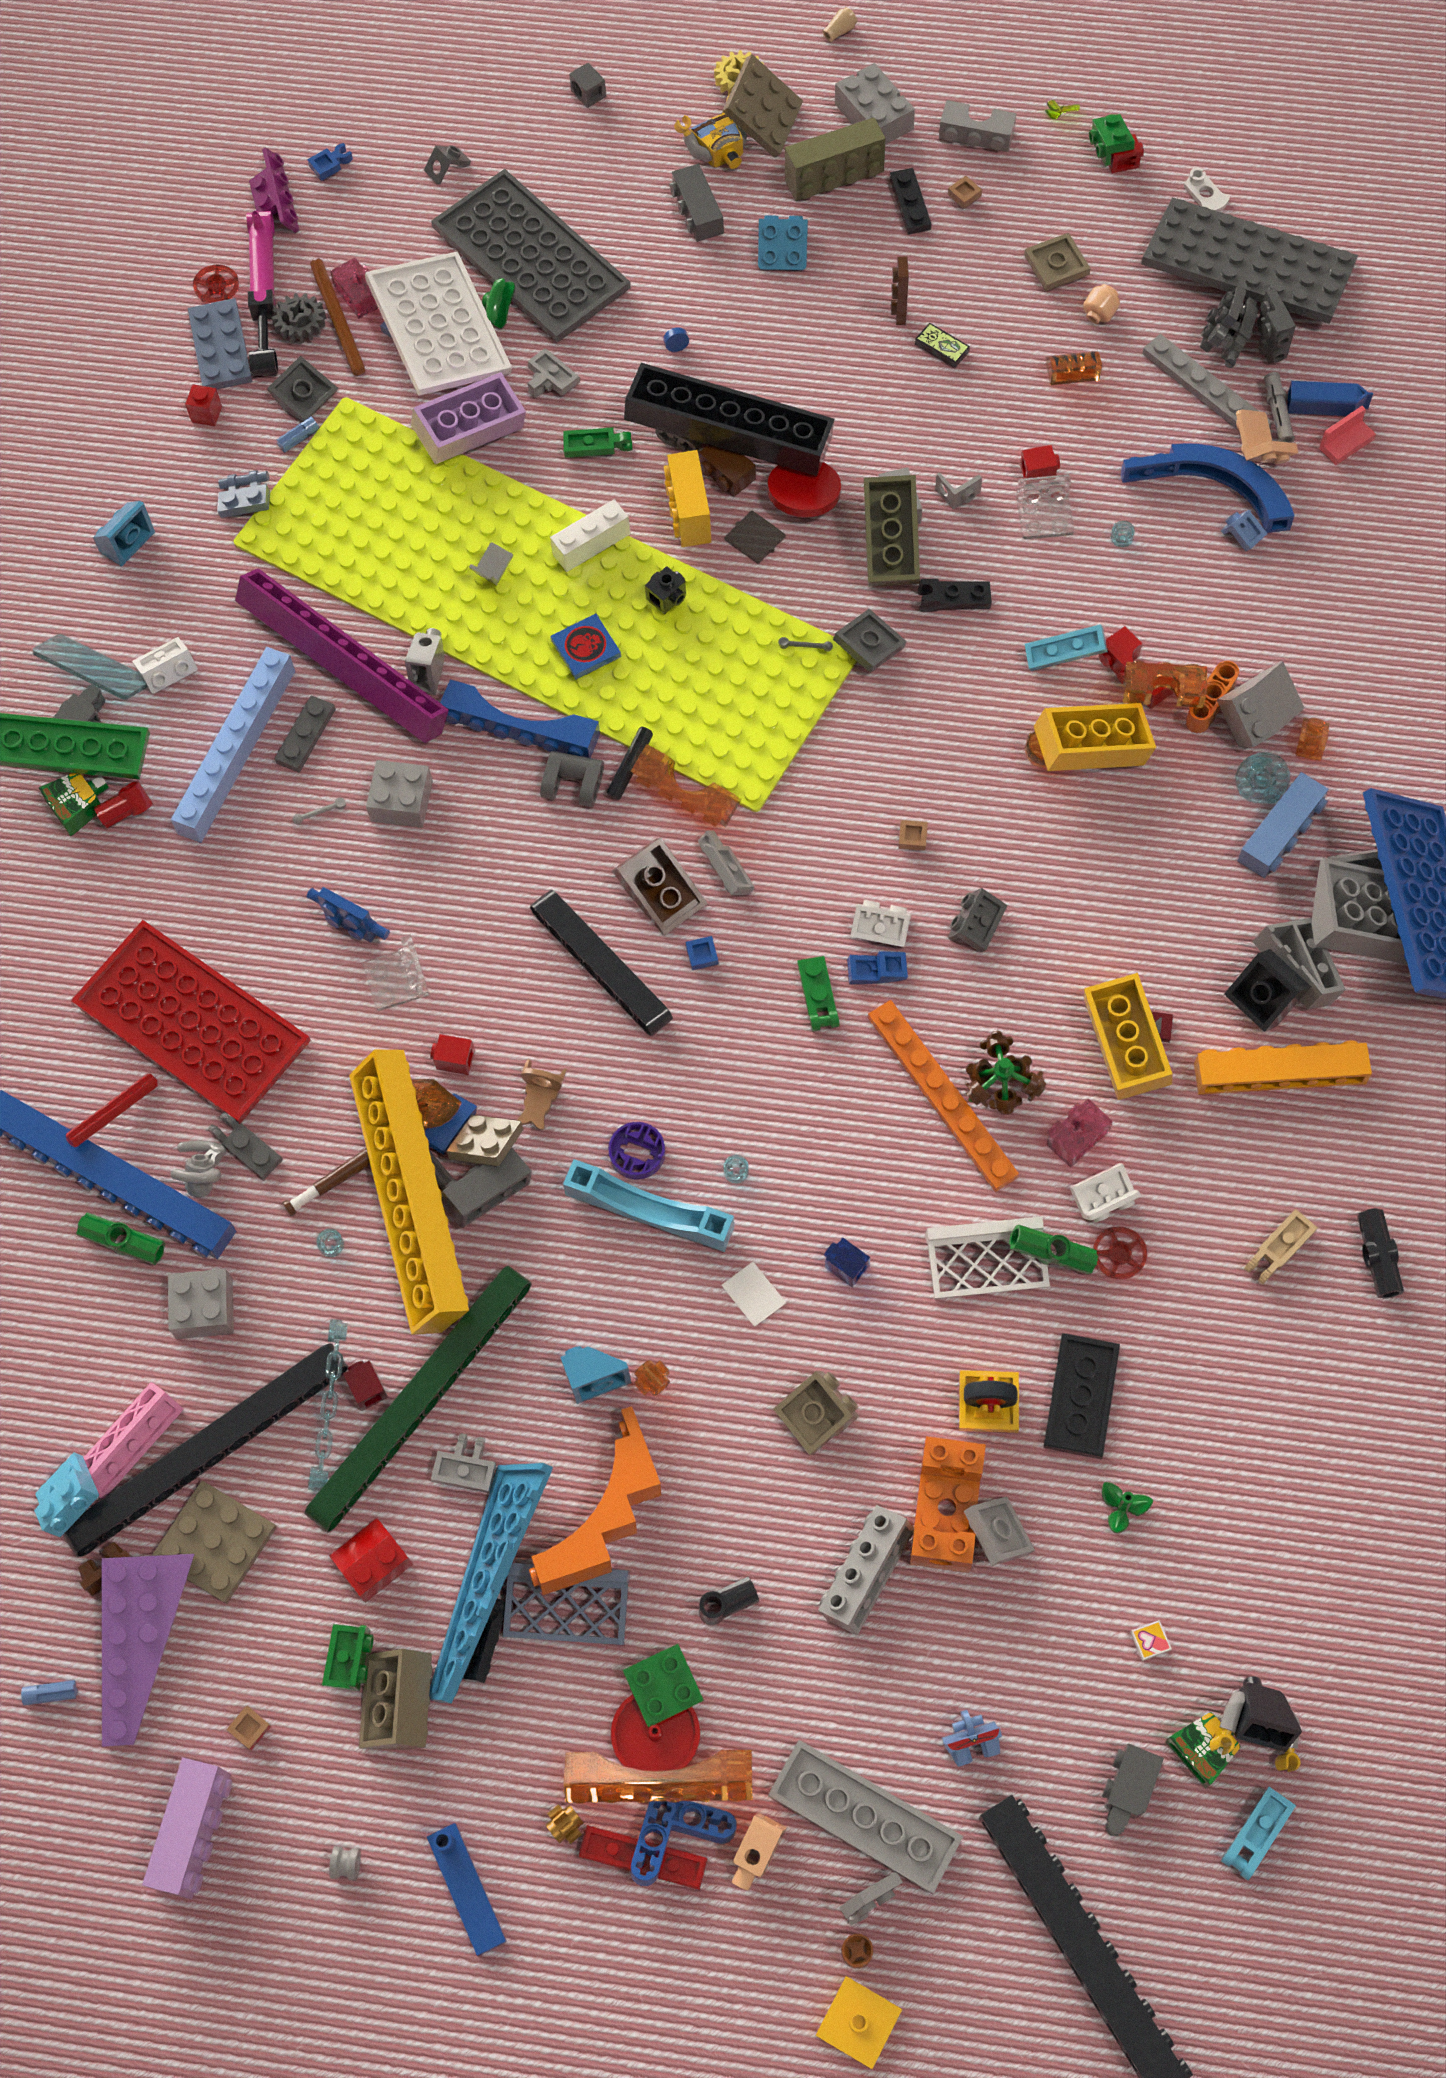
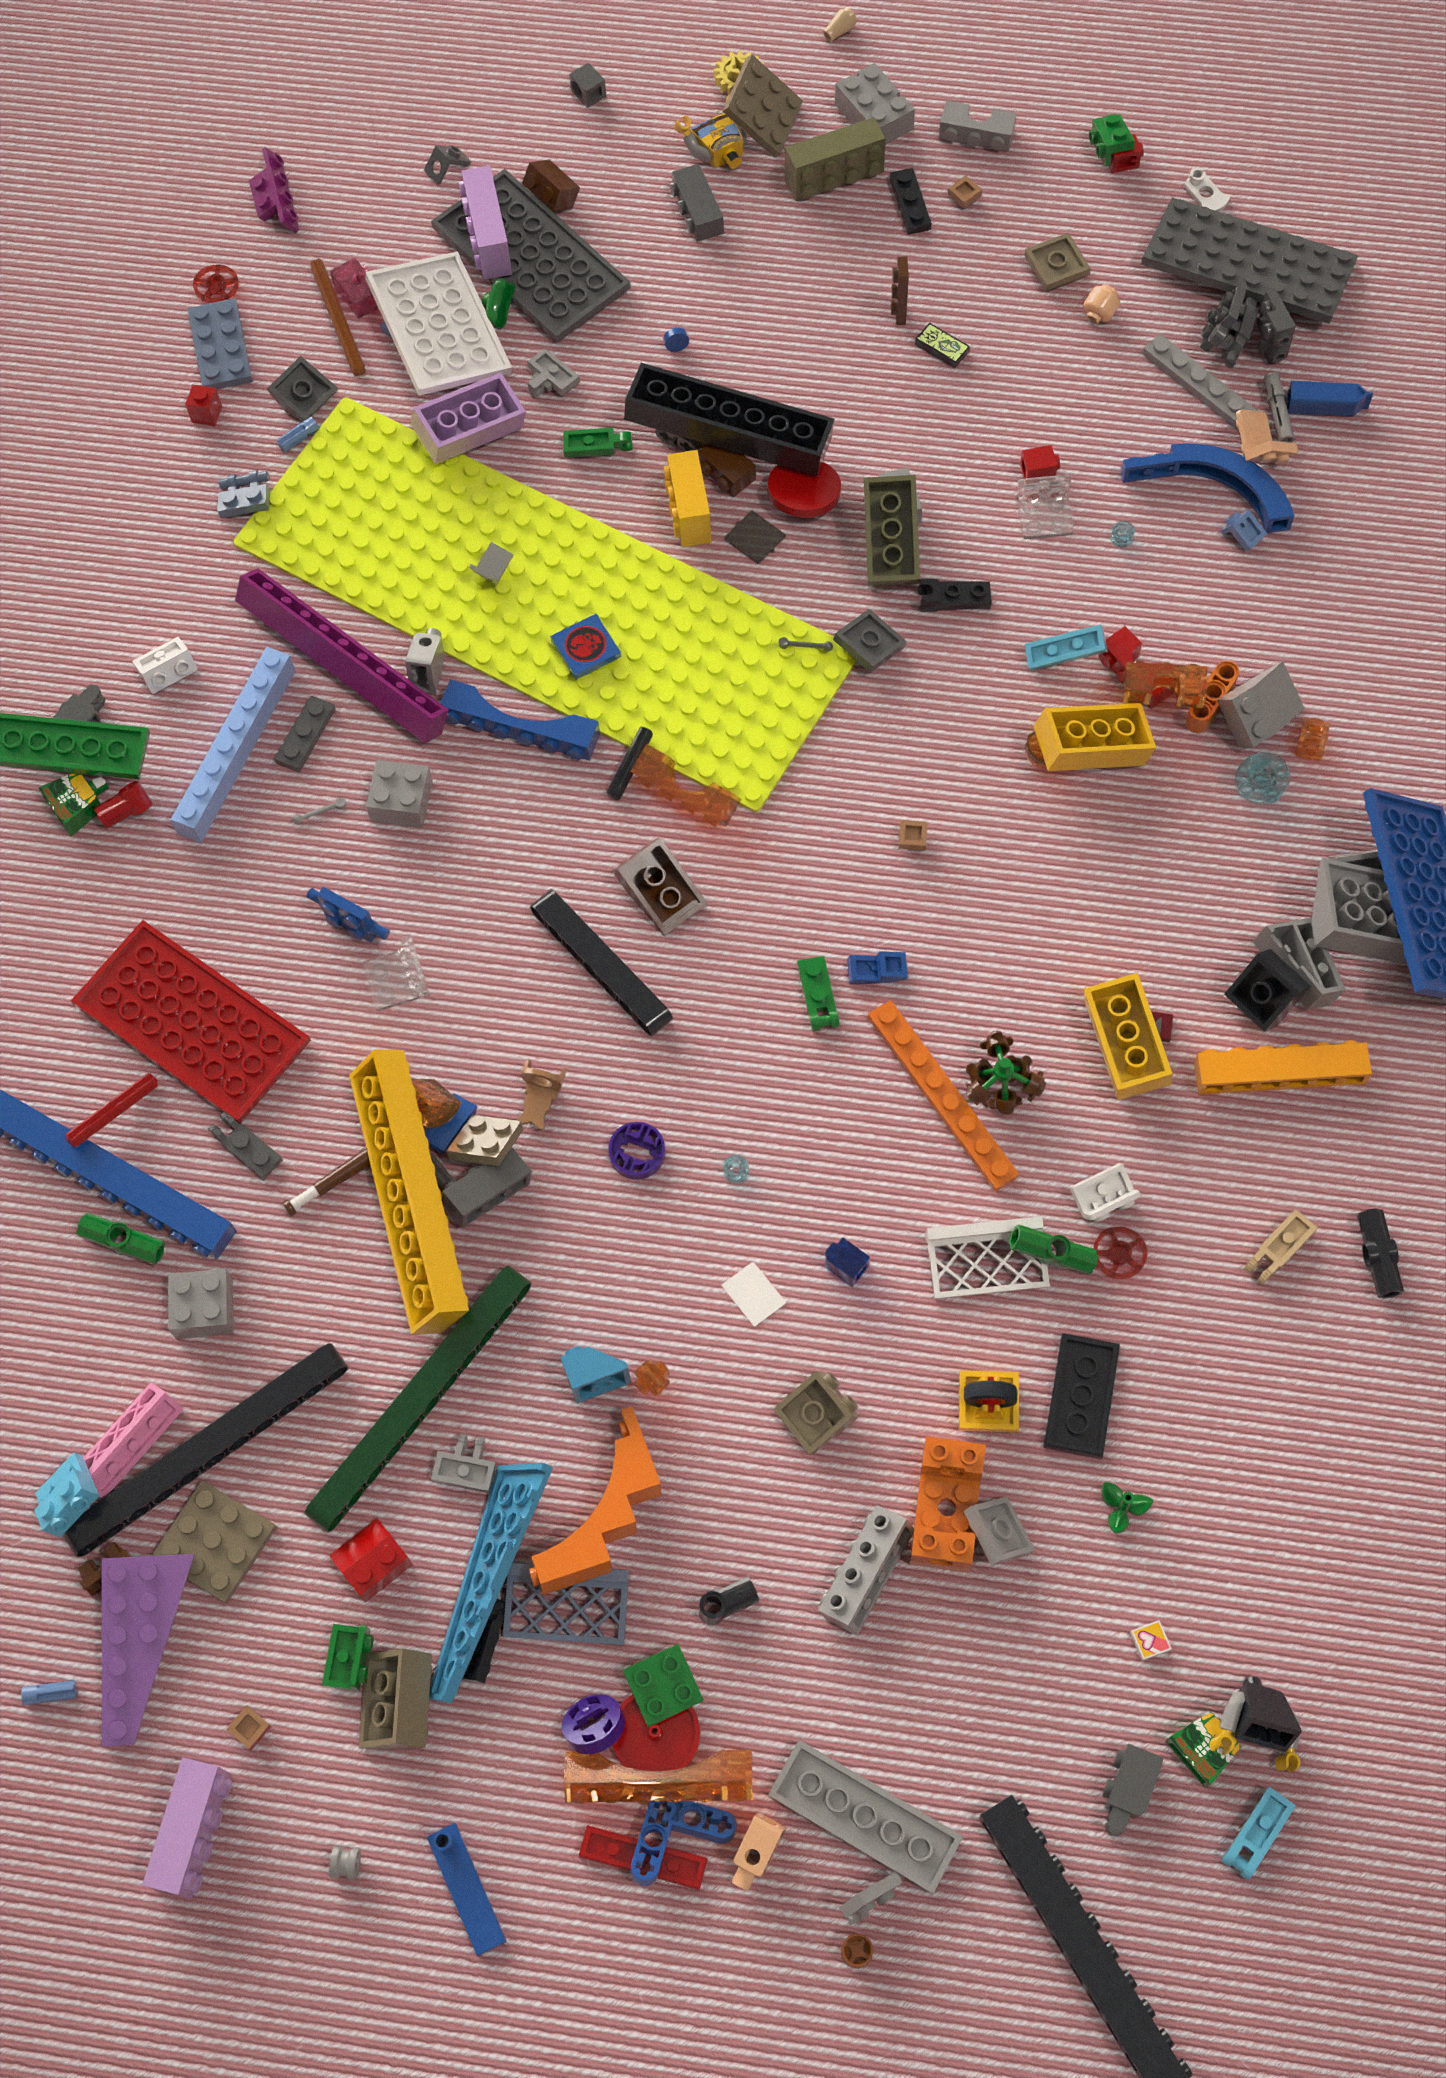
clear light blue piece [33,634,148,700] -> none
dark azure slope [93,501,155,567] -> none
light grey piece [171,1141,226,1197] -> none
piece [246,210,278,376] -> none
dark grey gear [272,293,326,343] -> none
blue plate [307,143,353,181] -> none
clear light blue piece [308,1319,348,1491] -> none
clear light blue bush [316,1229,344,1257] -> none
dark red brick [343,1360,388,1411] -> none
red brick [430,1034,475,1075] -> none
dark grey connector [540,751,604,807] -> none
pearl gold gear [545,1804,584,1844] -> none
white brick [550,499,630,572] -> none
medium azure arch [563,1159,735,1252] -> none
black brick [645,566,686,615] -> none
blue plate [685,936,719,971] -> none
light grey hinge [698,830,754,895] -> none
dark azure bracket [758,215,808,270] -> none
yellow plate [815,1976,903,2069] -> none
white bracket [851,900,912,947] -> none
light grey bracket [935,472,982,509] -> none
medium blue hips [942,1710,1002,1767] -> none
dark grey bracket [948,888,1008,952] -> none
clear neon green hand [1045,100,1080,120] -> none
clear orange brick [1046,351,1102,386] -> none
clear pink brick [1046,1098,1113,1168] -> none
medium blue brick [1237,772,1329,879] -> none
coral panel [1319,406,1376,465] -> none
none -> lavender brick [459,165,512,280]
none -> reddish brown brick [522,159,580,211]
none -> dark purple piece [562,1694,625,1754]

